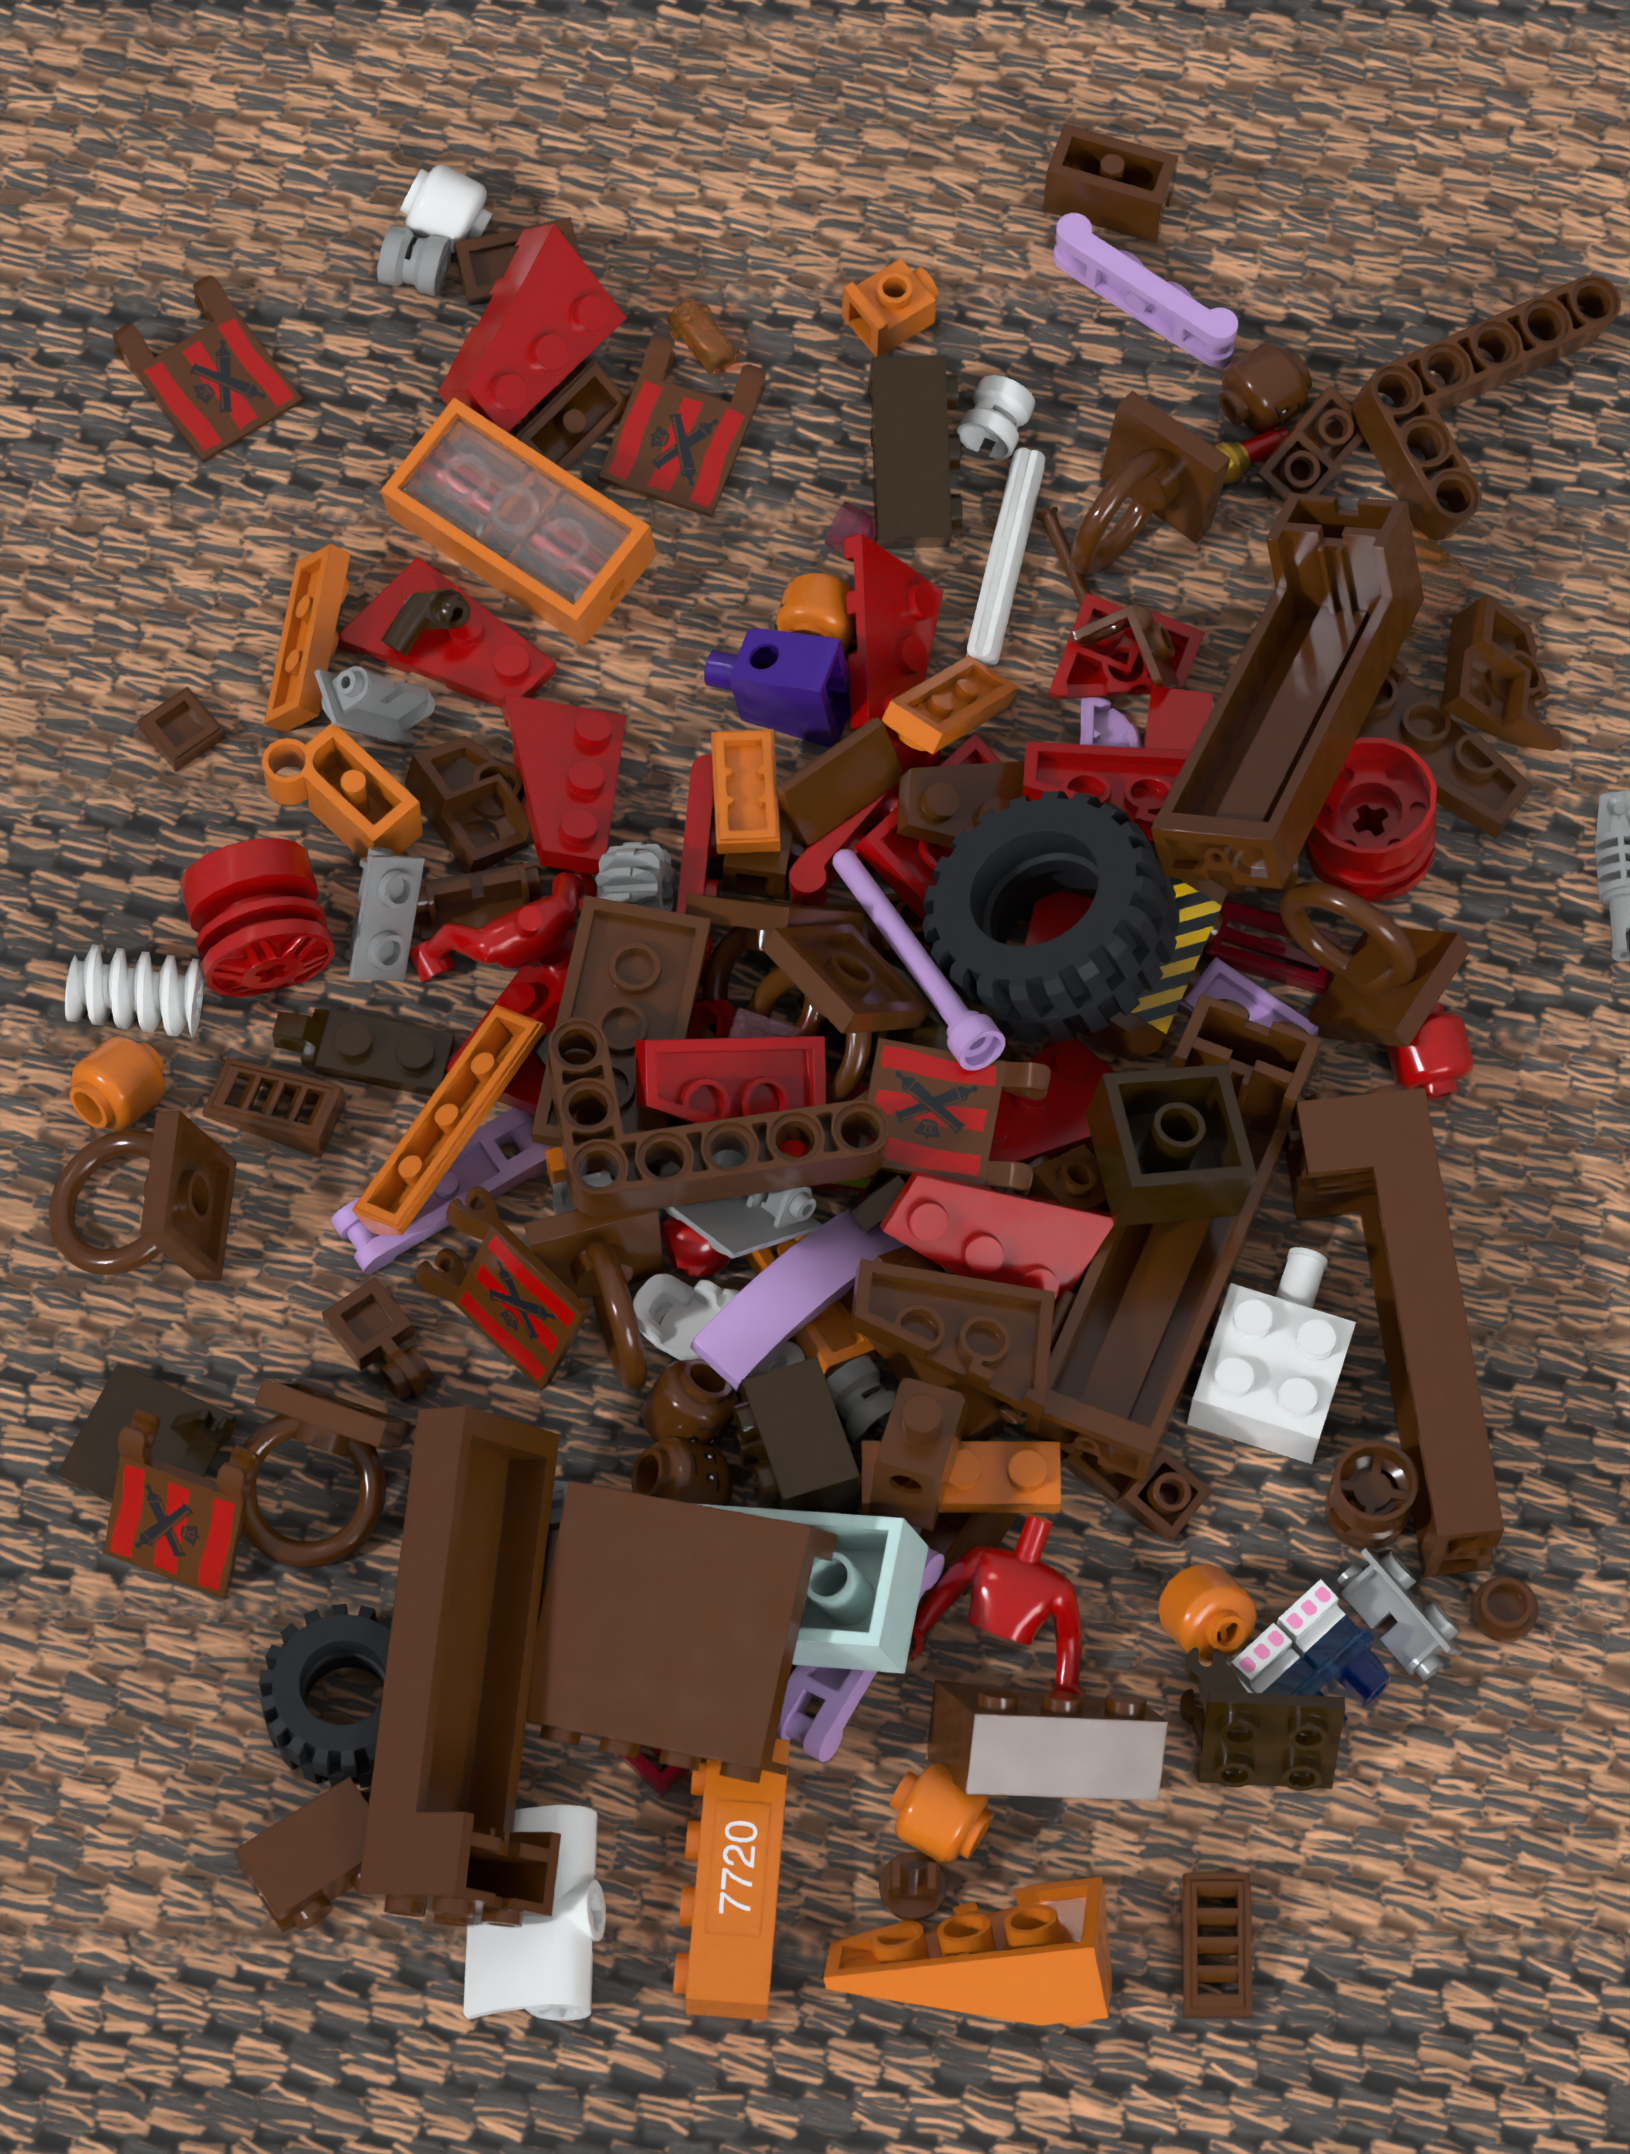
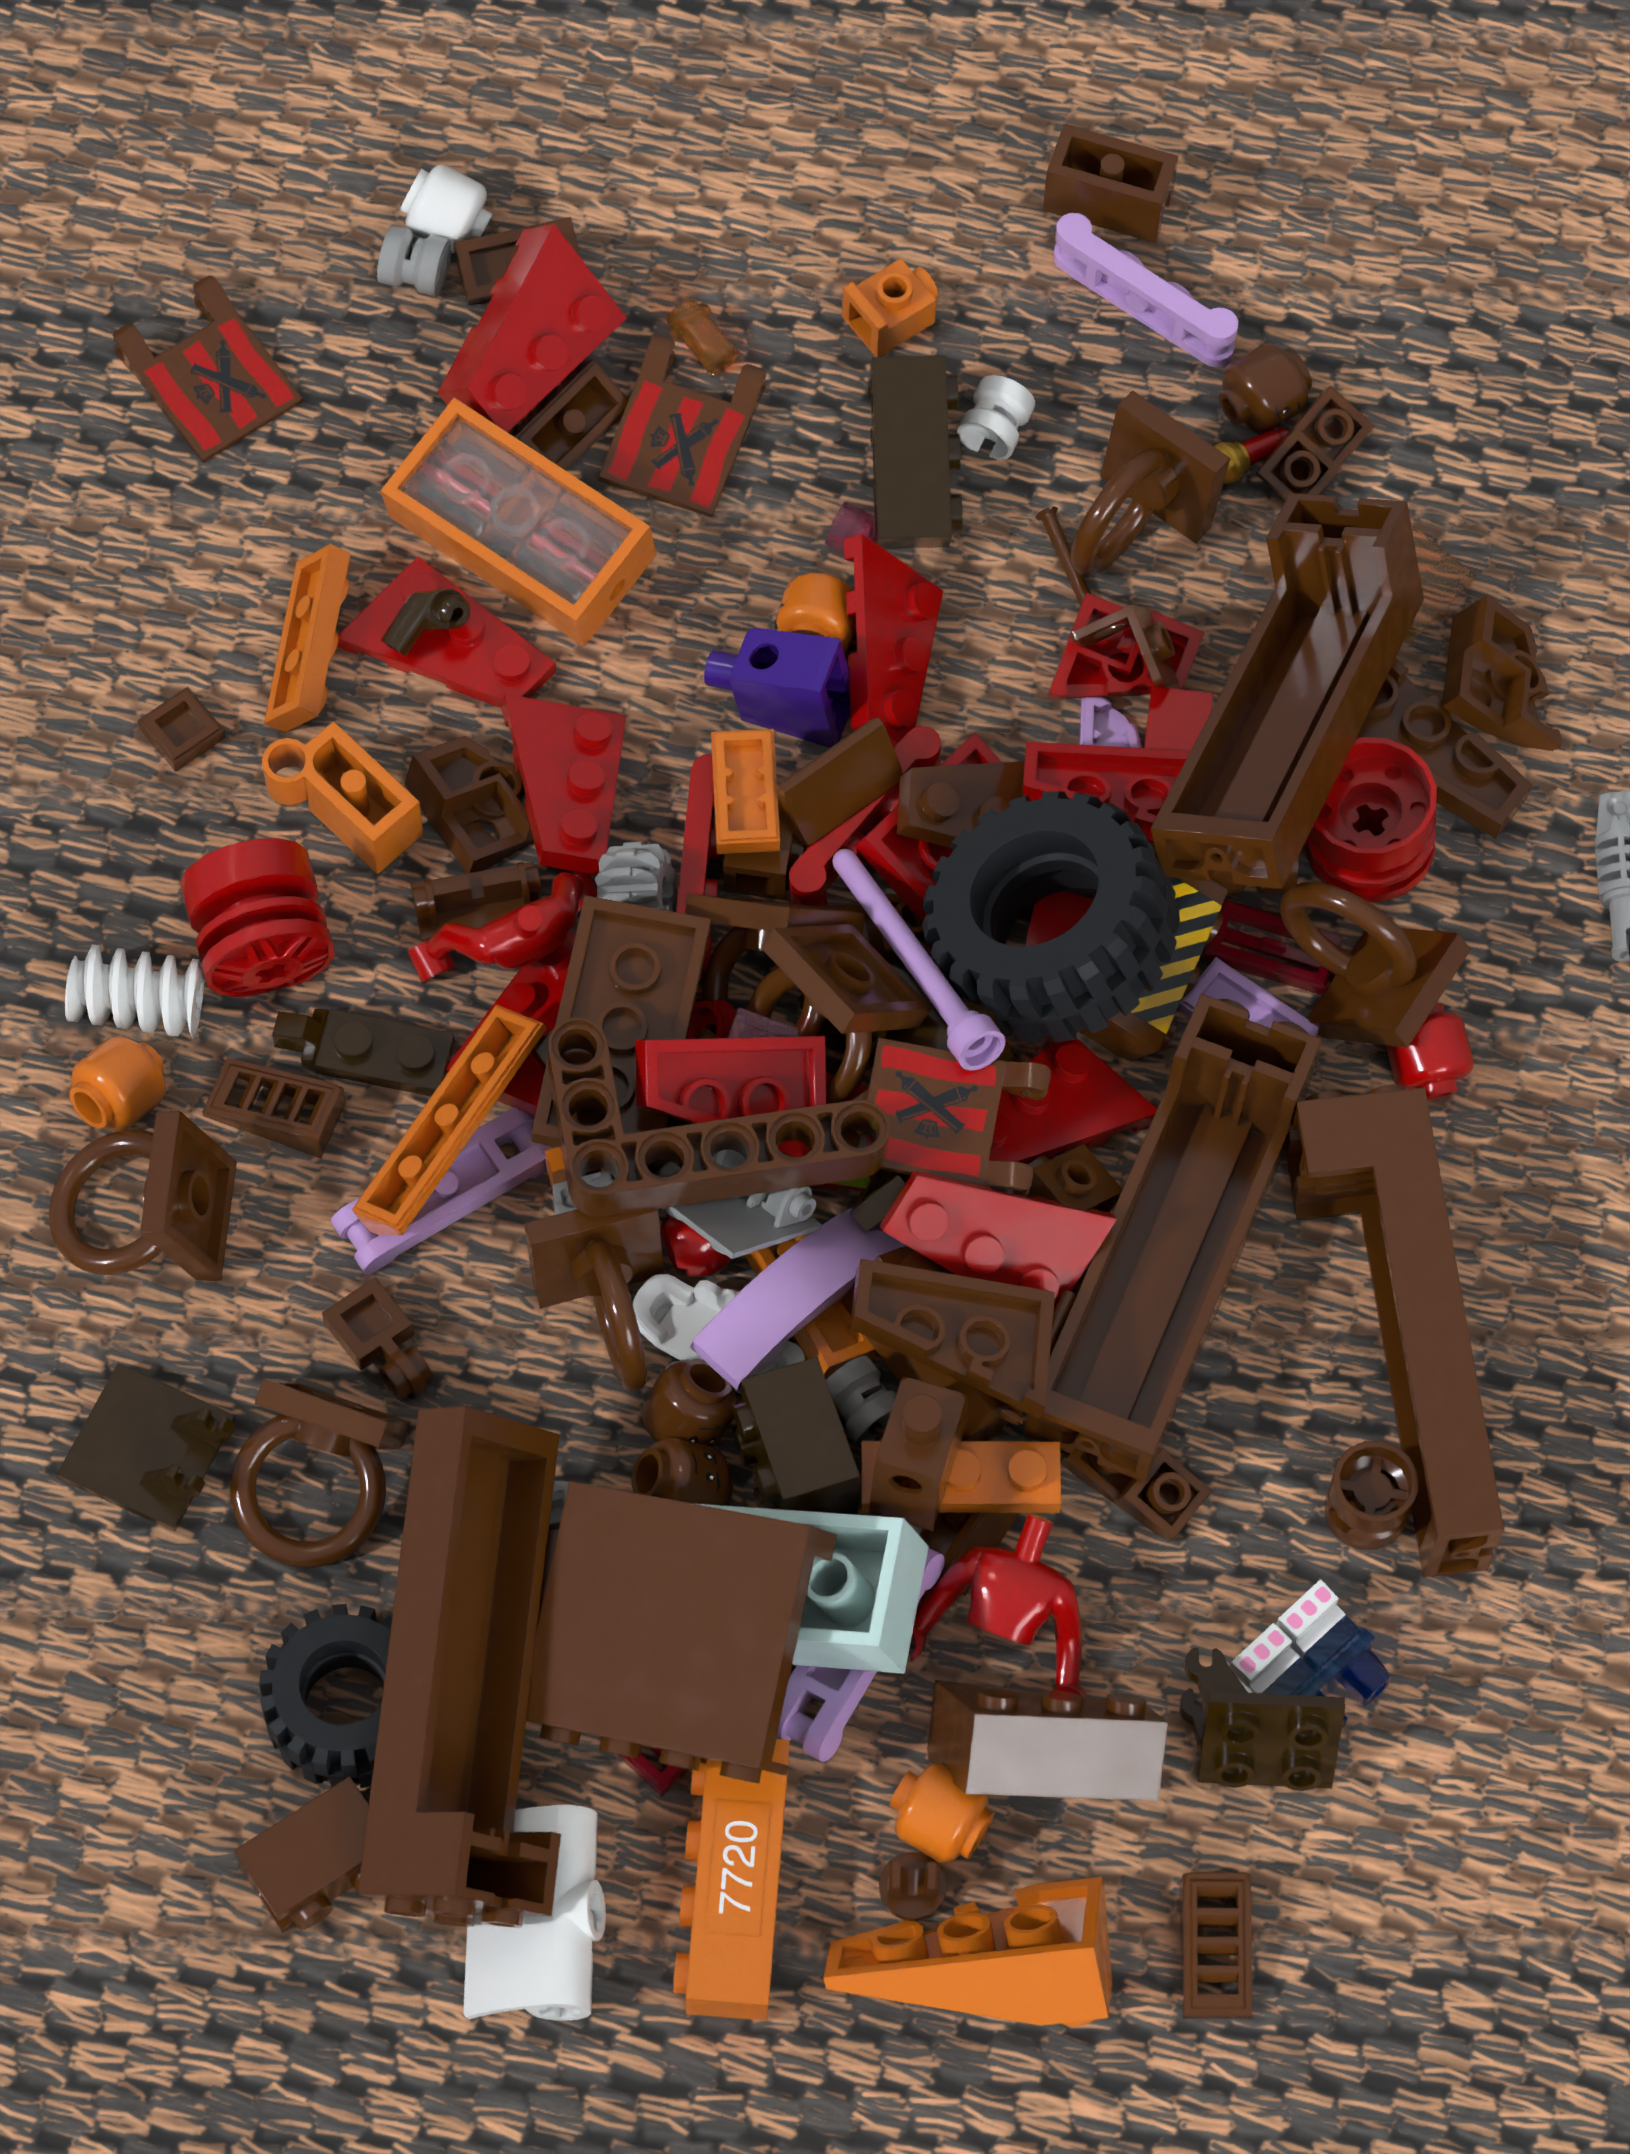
reddish brown flag [103,1408,259,1599] -> none
light grey hinge [314,666,435,746] -> none
light grey hinge [345,846,425,981] -> none
reddish brown flag [415,1186,590,1391] -> none
orange plate [881,655,1019,755] -> none
white axle [966,447,1045,667] -> none
dark brown brick [1085,1064,1257,1226] -> none
orange head [1158,1564,1257,1663] -> none
white brick [1187,1247,1356,1464] -> none
light grey hinge [1337,1548,1464,1681] -> none
reddish brown beam [1352,275,1621,540] -> none
reddish brown plate [1471,1576,1538,1642] -> none

